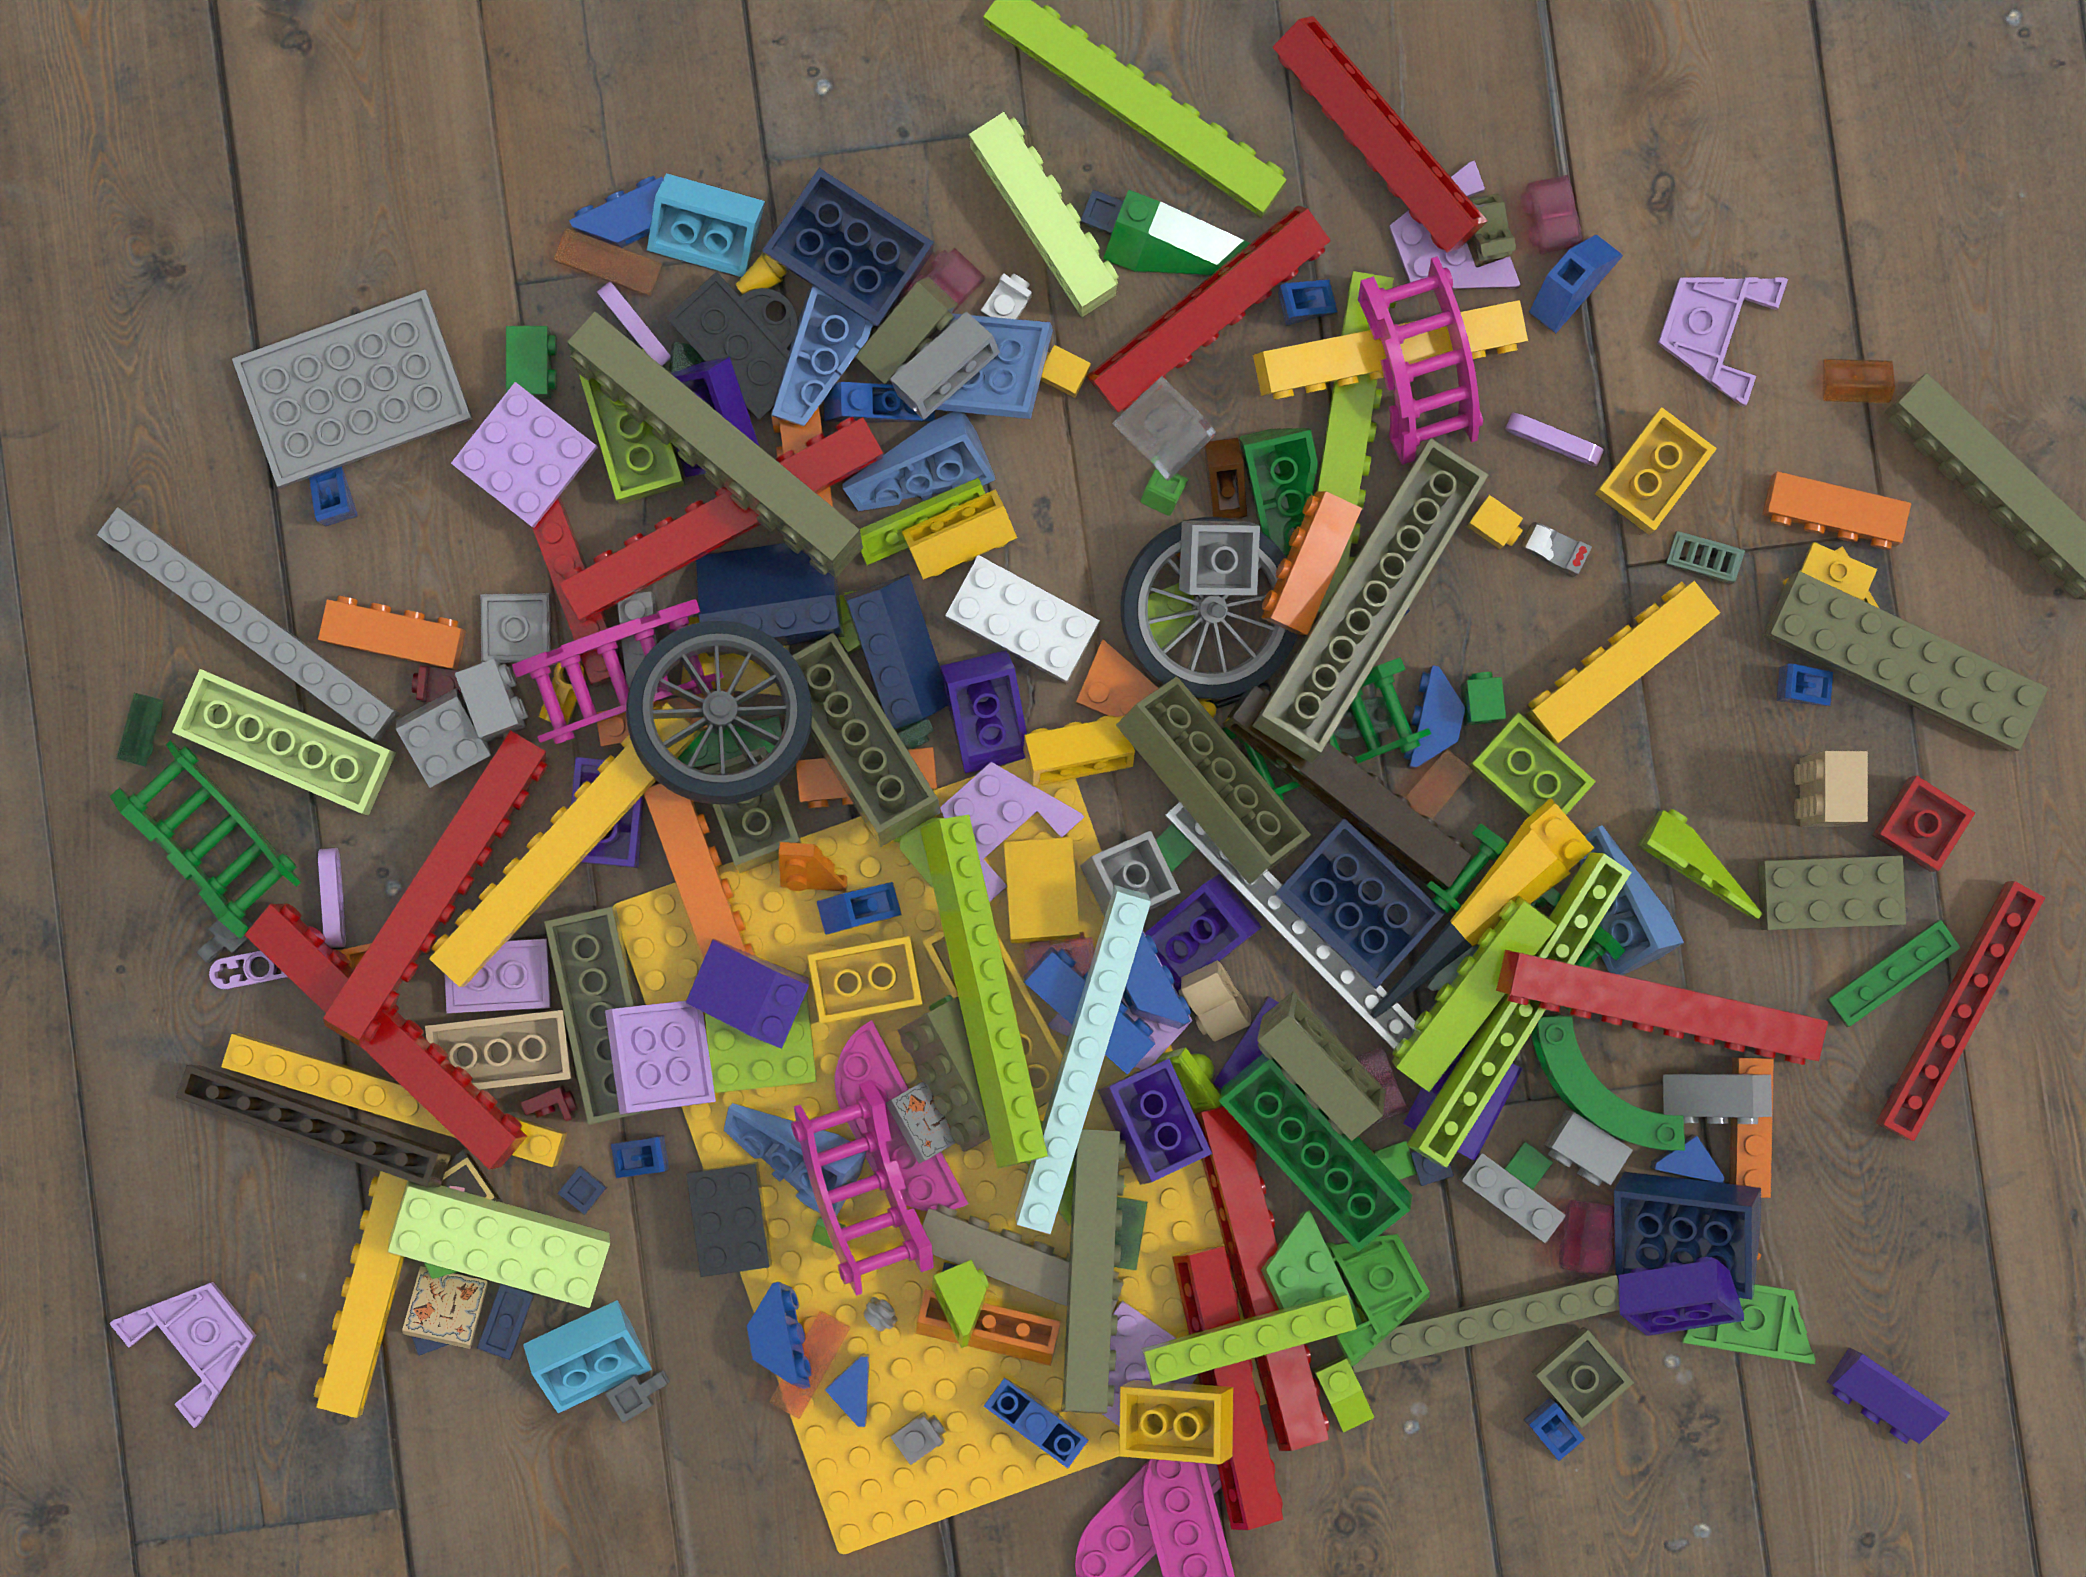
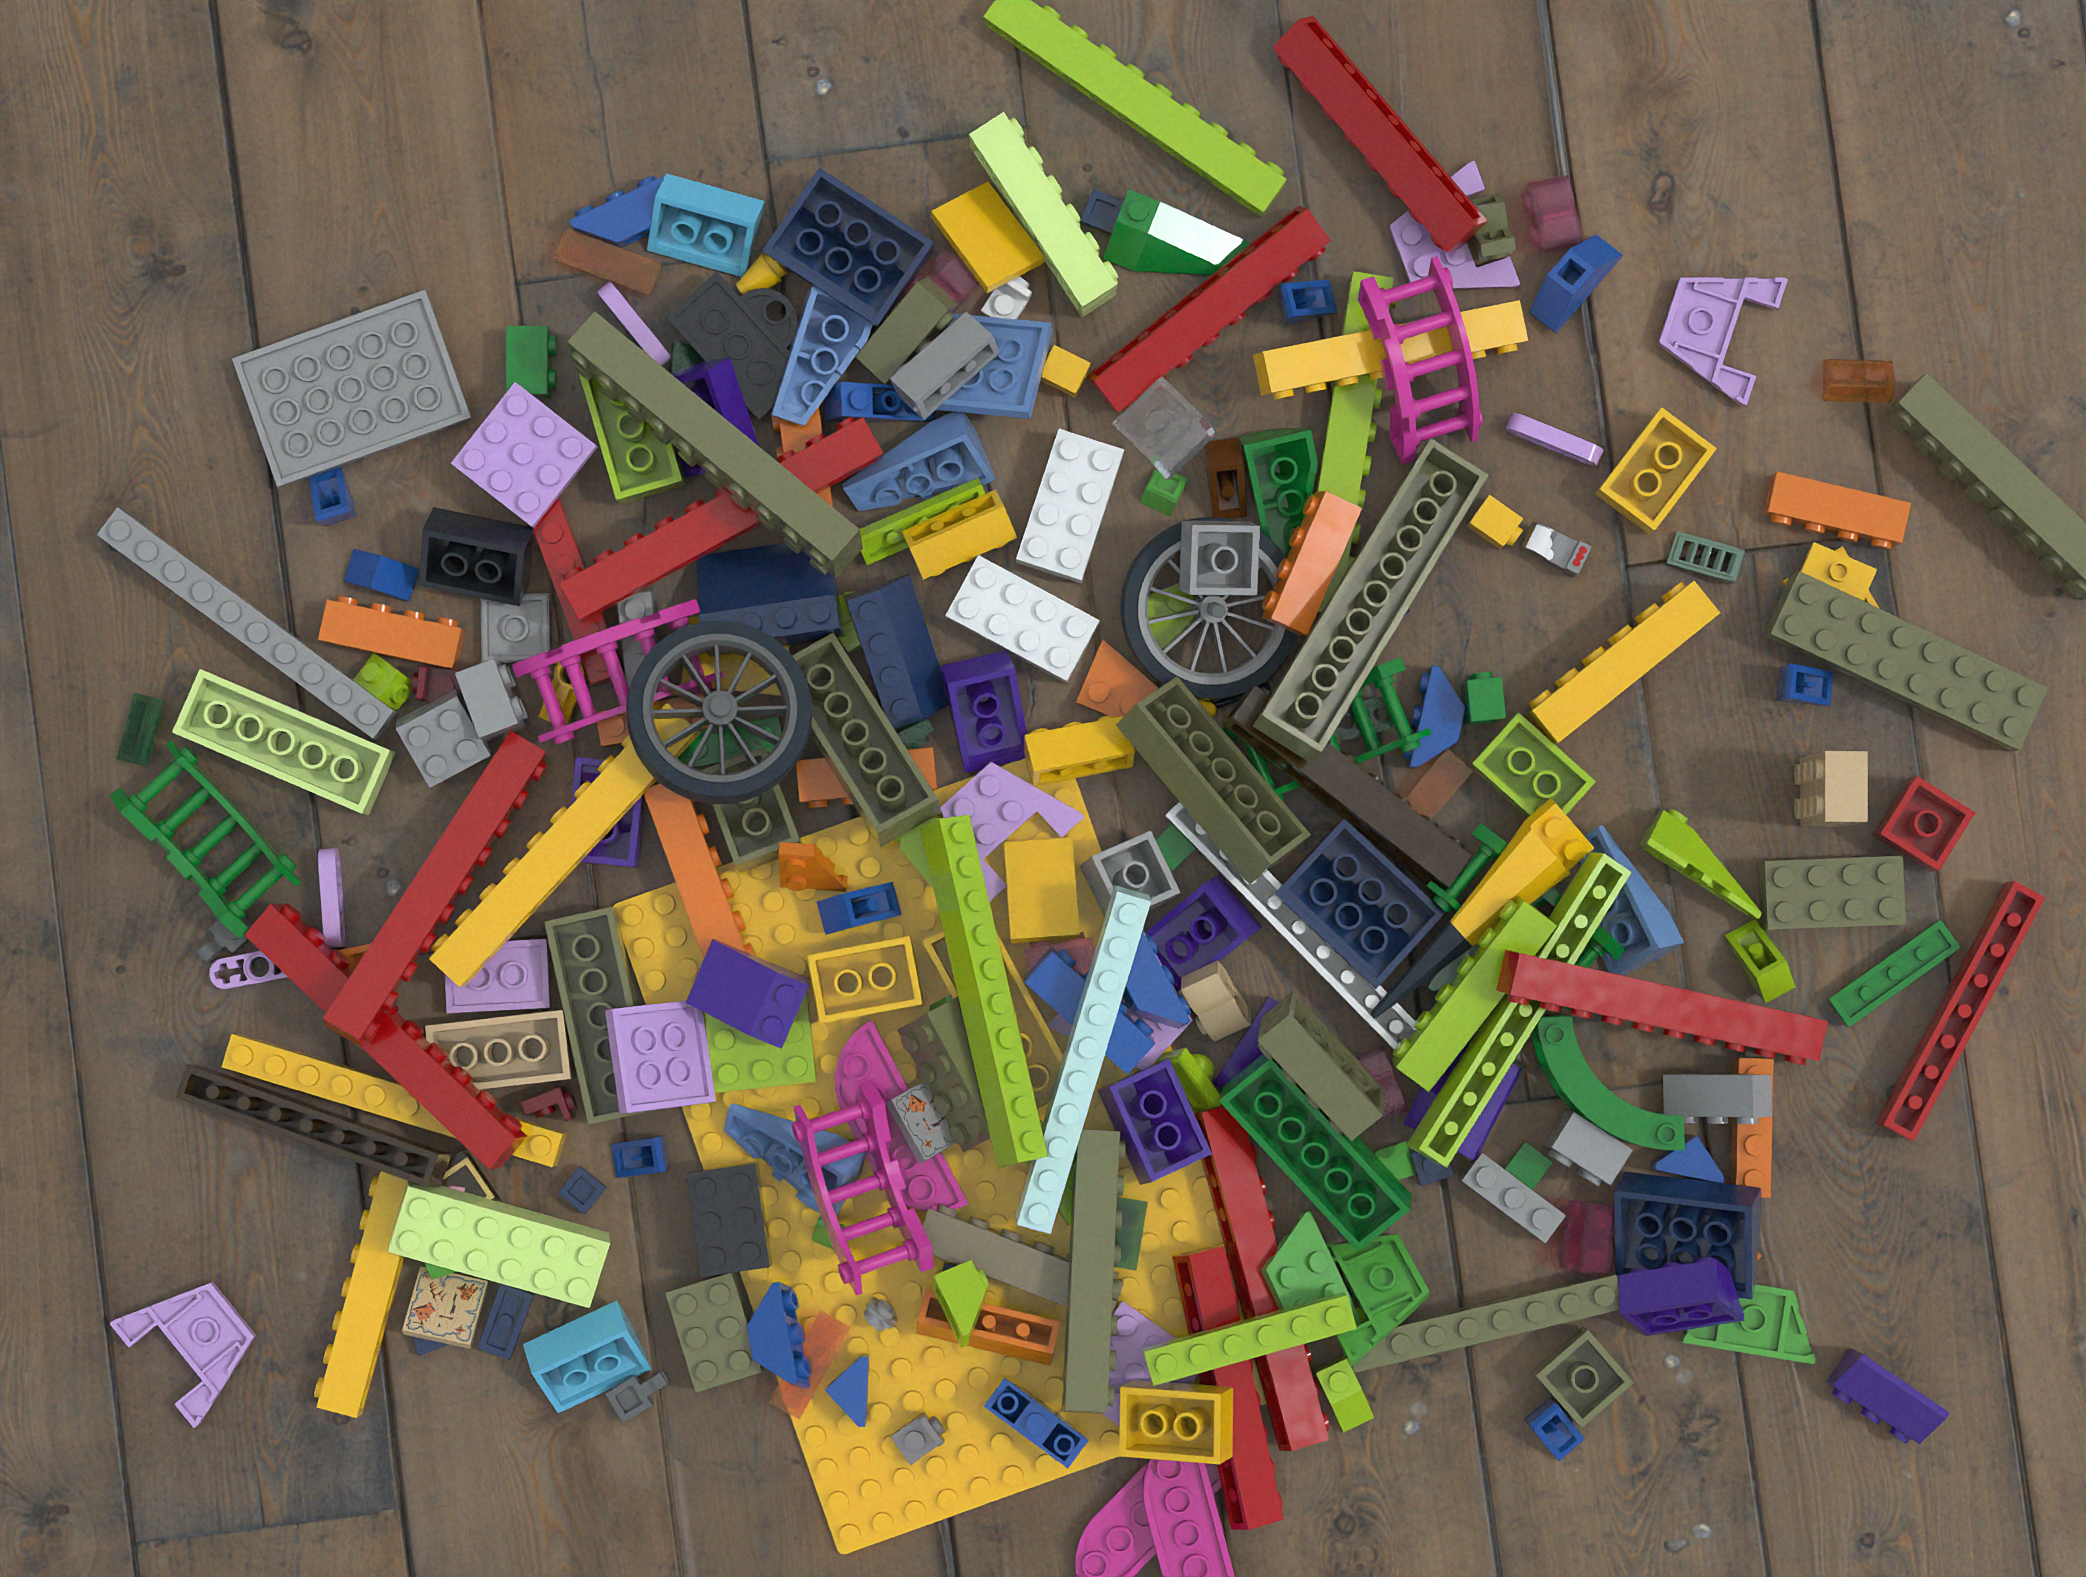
none -> blue slope [344,549,420,602]
none -> lime bracket [353,653,412,710]
none -> black brick [419,507,534,606]
none -> olive brick [665,1272,765,1393]
none -> yellow tile [930,181,1045,293]
none -> white brick [1016,429,1124,584]
none -> lime slope [1725,919,1796,1004]

